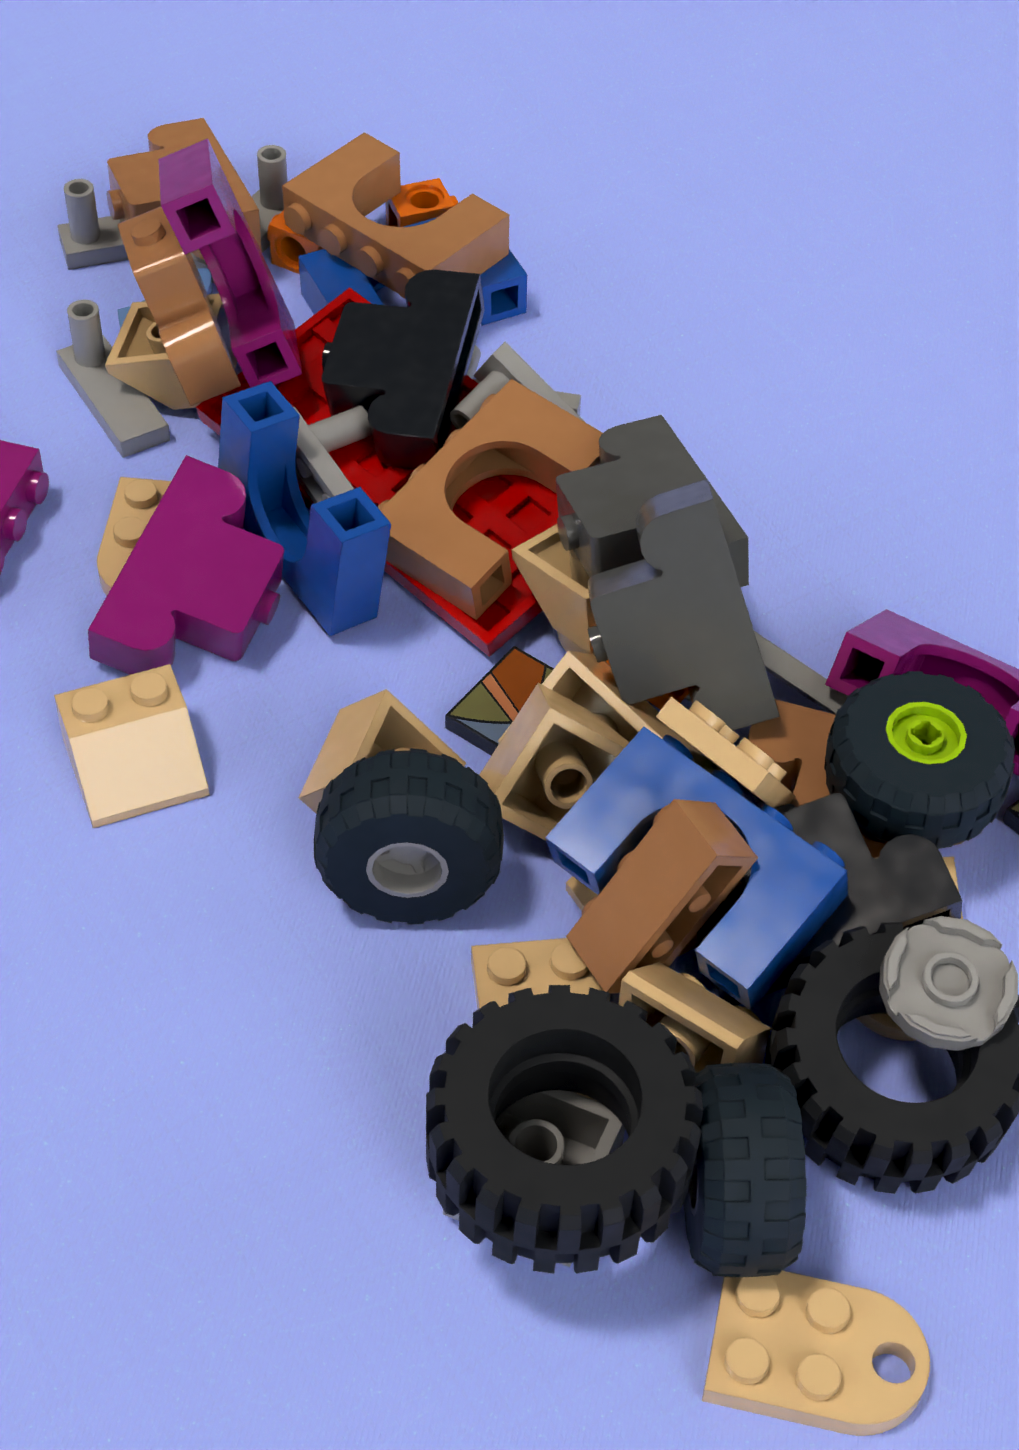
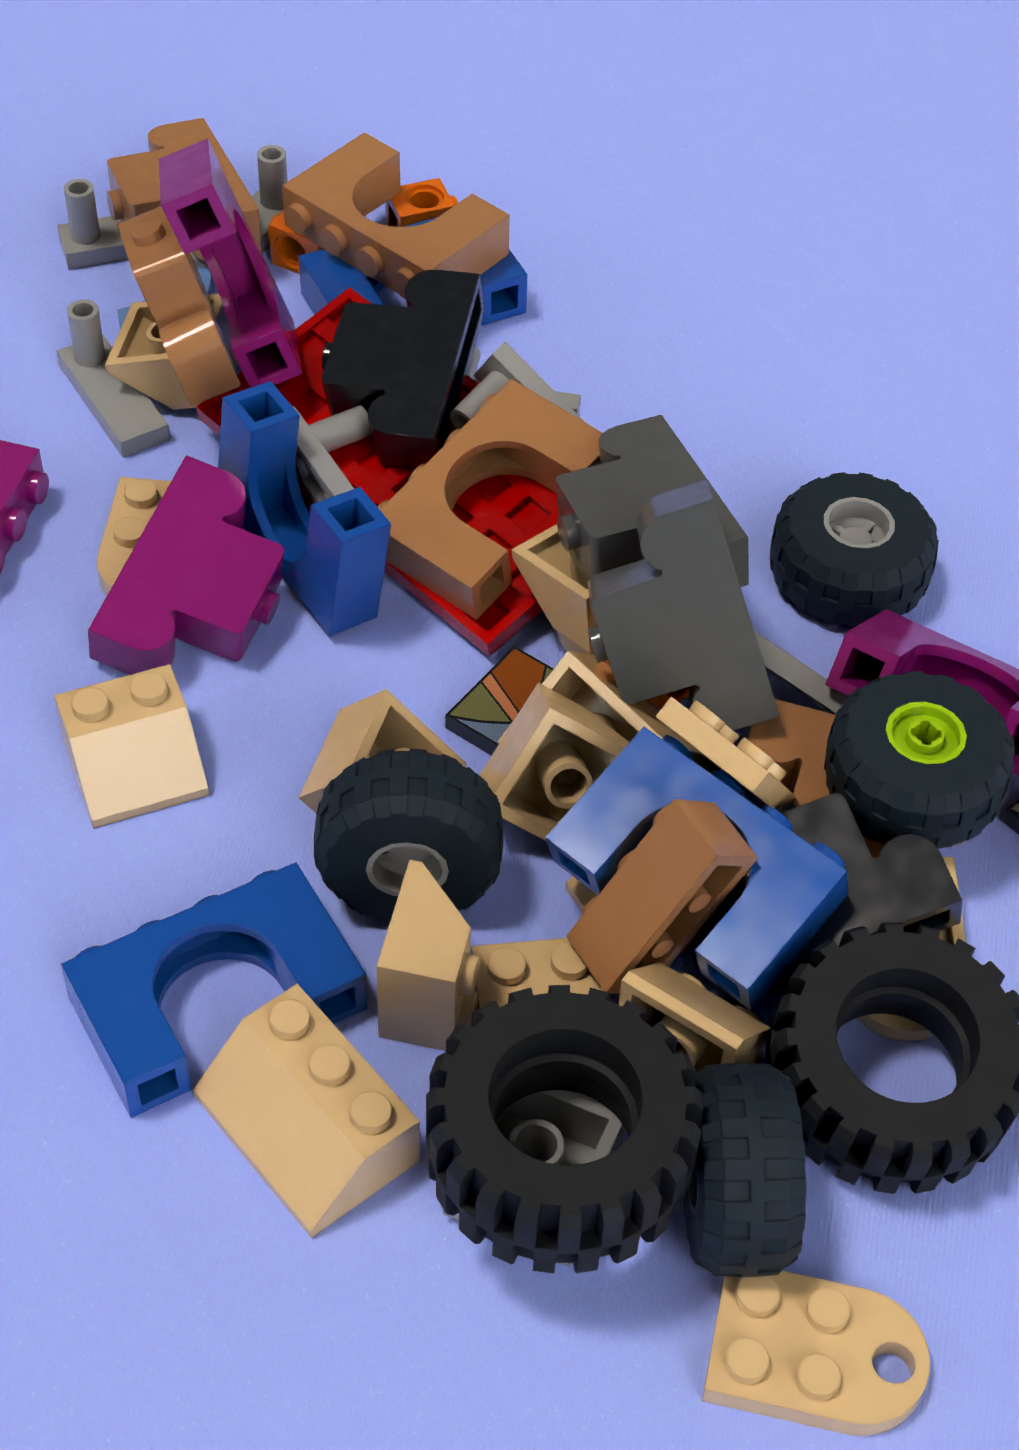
light grey tile [879,916,1018,1051] -> none
none -> blue arch [61,862,367,1118]
none -> tan slope [193,984,420,1238]
none -> tan slope [376,860,480,1051]
none -> black wheel [770,472,939,628]

